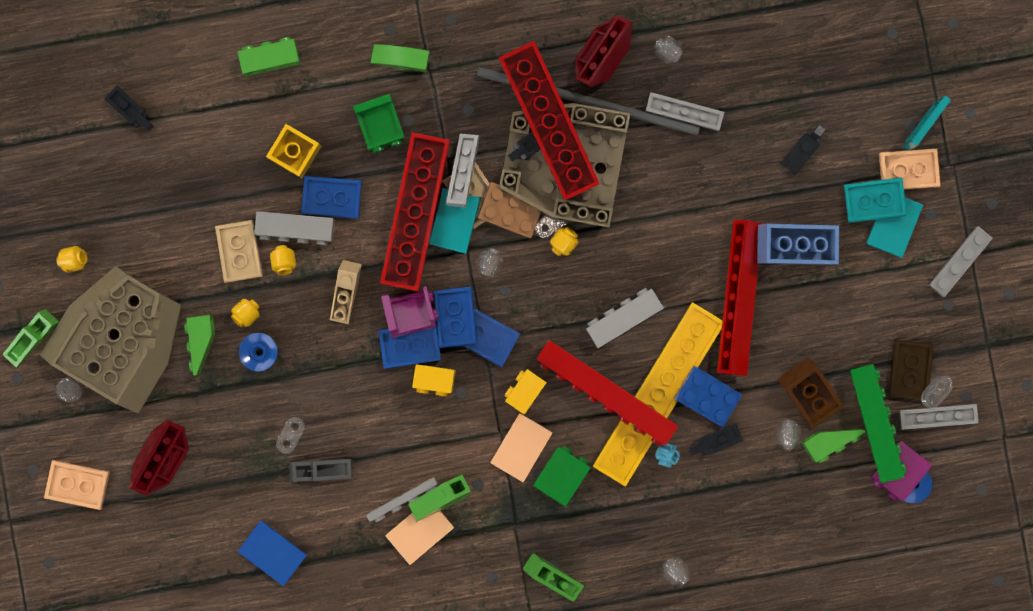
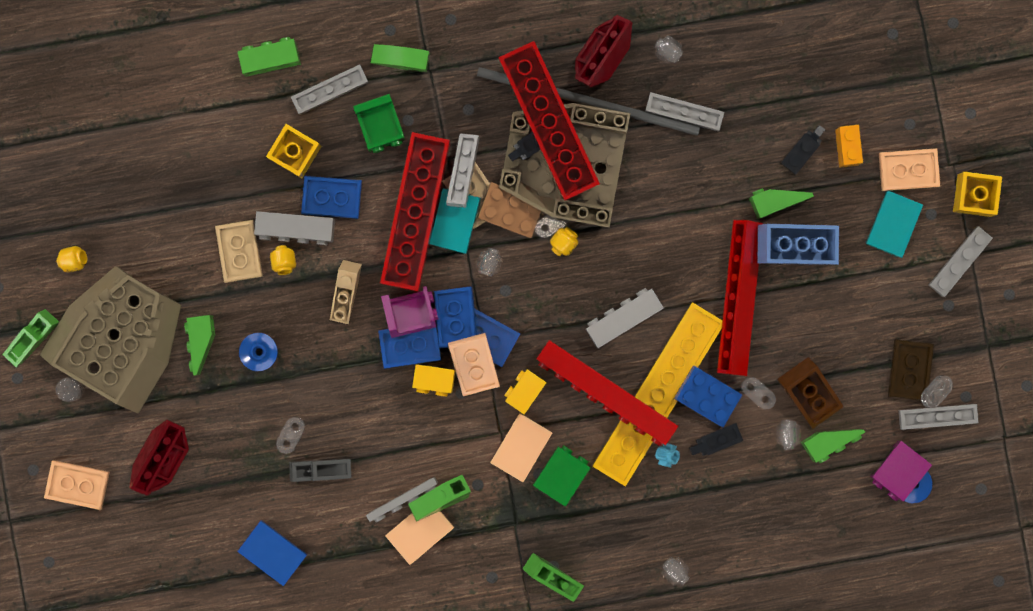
black hinge [104,85,153,132] -> none
yellow head [231,299,260,327] -> none
teal tile [844,177,907,223] -> none
green brick [850,364,907,484] -> none
teal tile [903,96,951,151] -> none
none -> light grey plate [291,64,369,115]
none -> light nougat tile [448,333,500,396]
none -> clear plate [741,377,776,409]
none -> bright green slope [749,188,814,219]
none -> light orange brick [835,125,863,168]
none -> yellow brick [953,172,1002,217]

